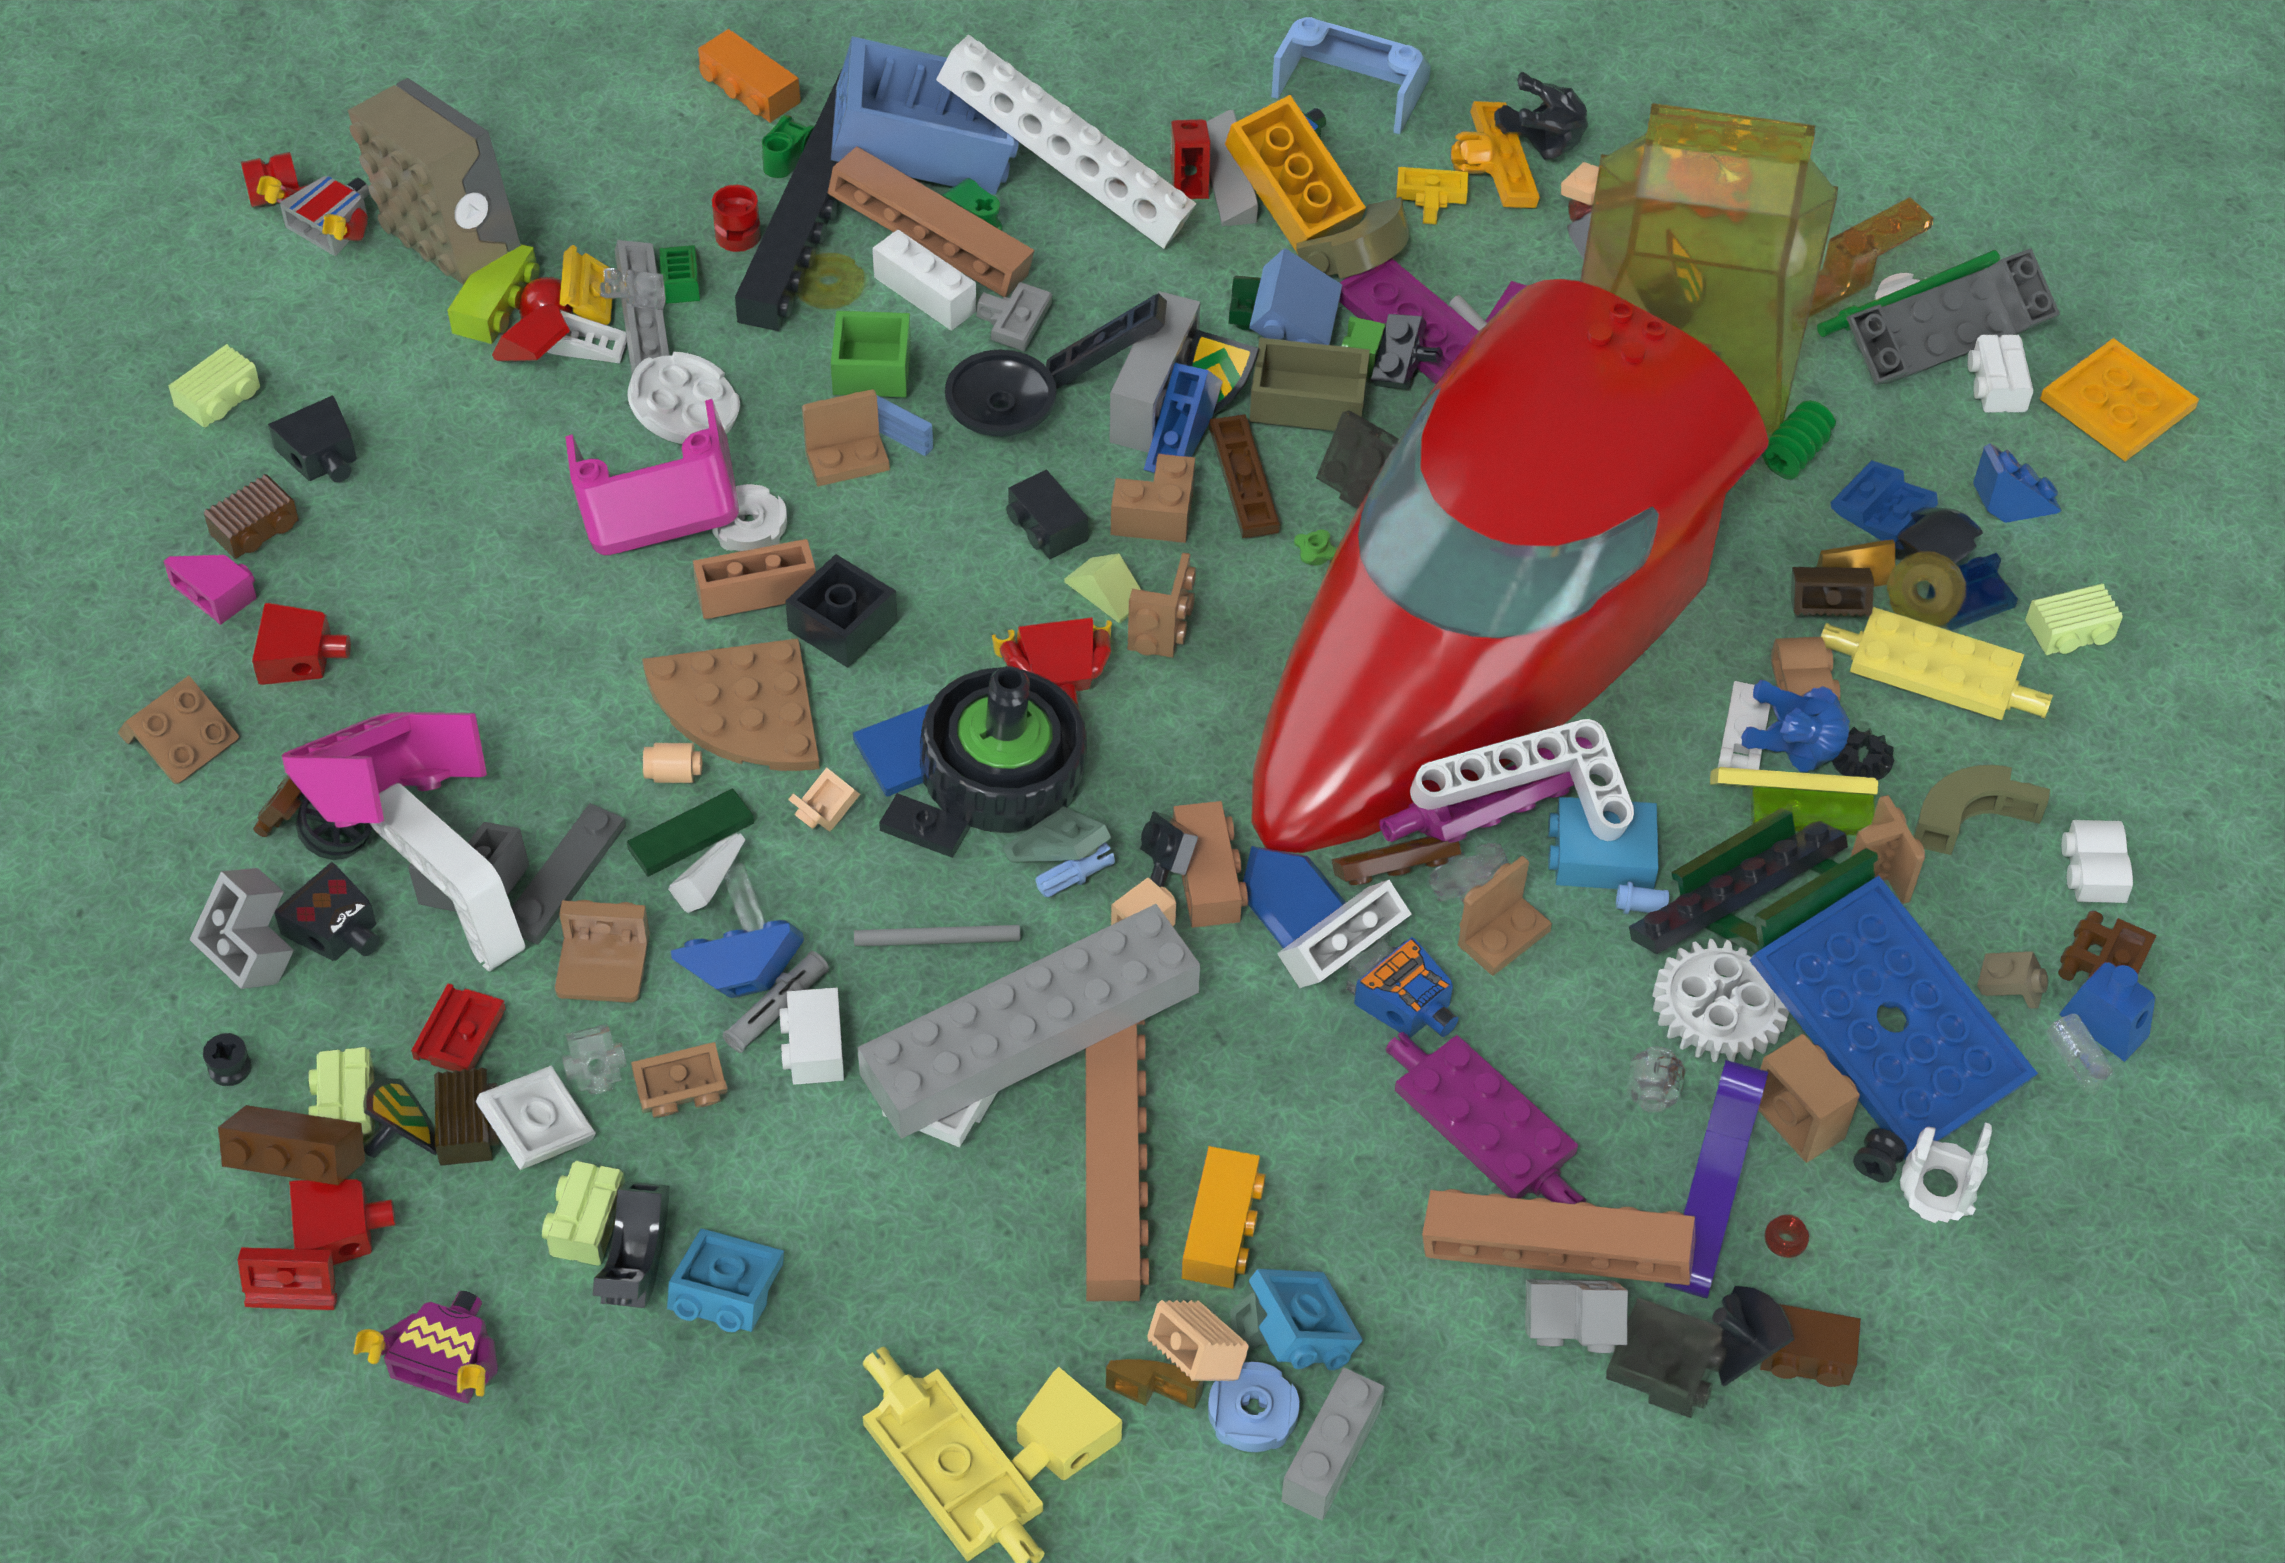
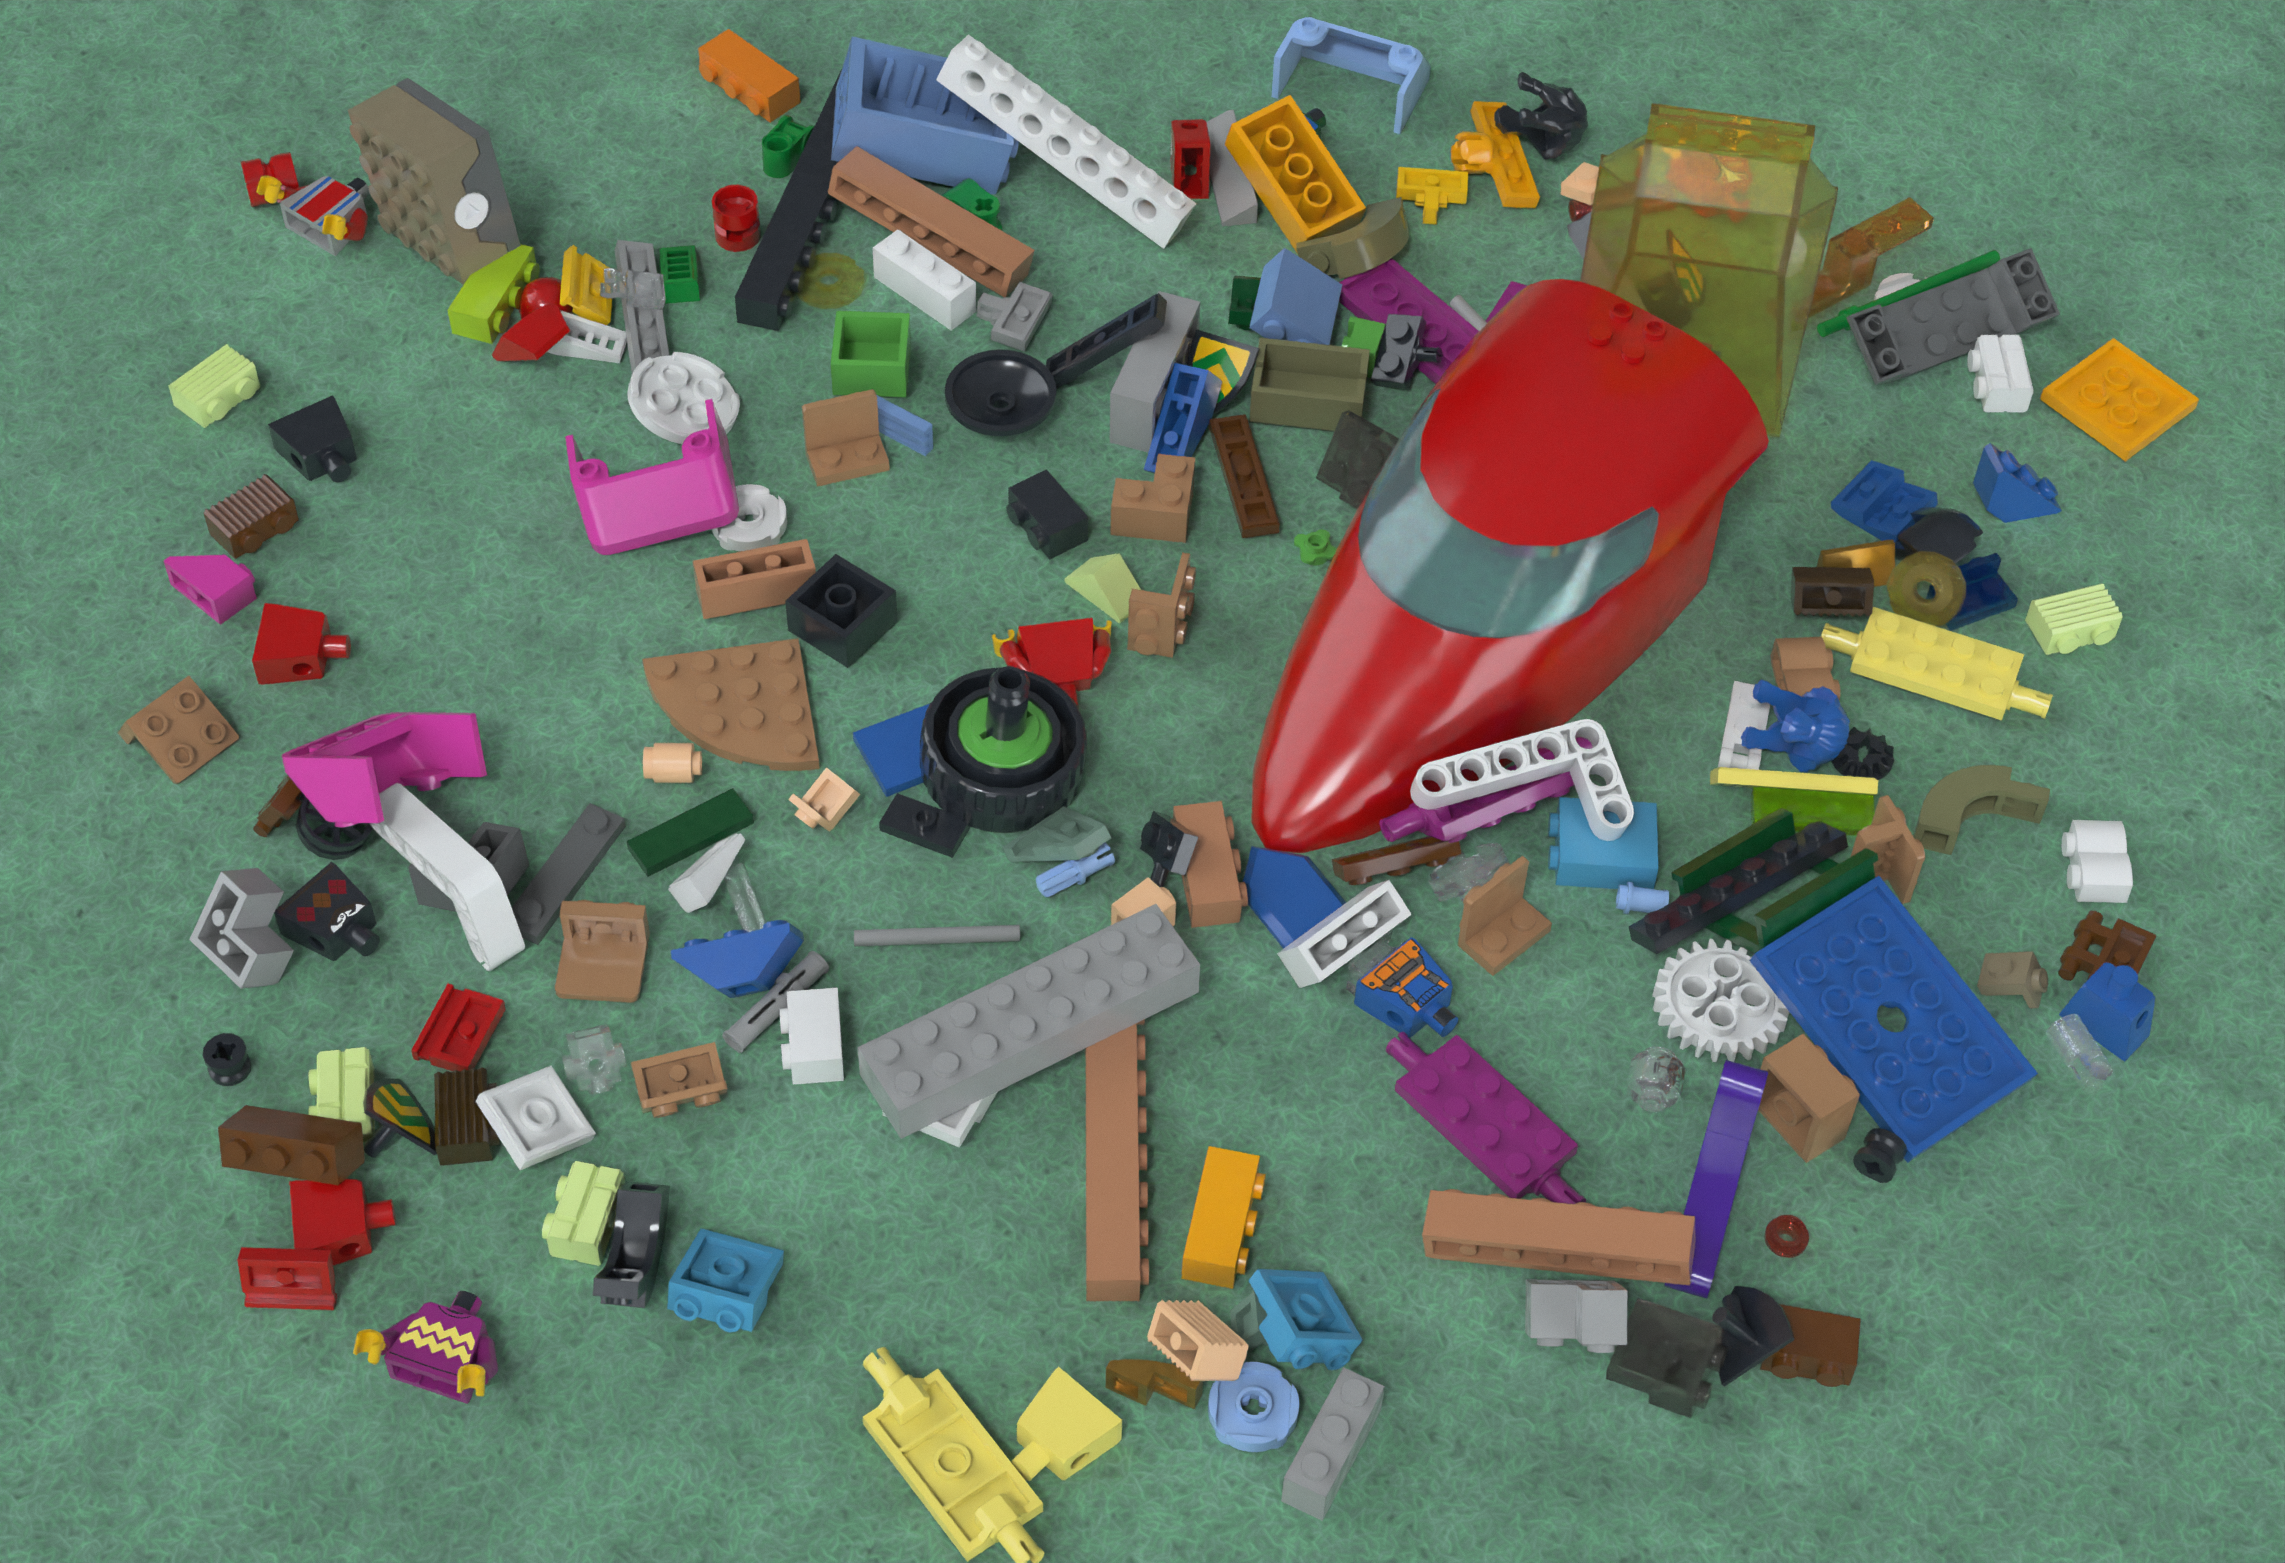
green piece [1762,400,1836,480] -> none
white piece [1900,1123,1992,1223] -> none

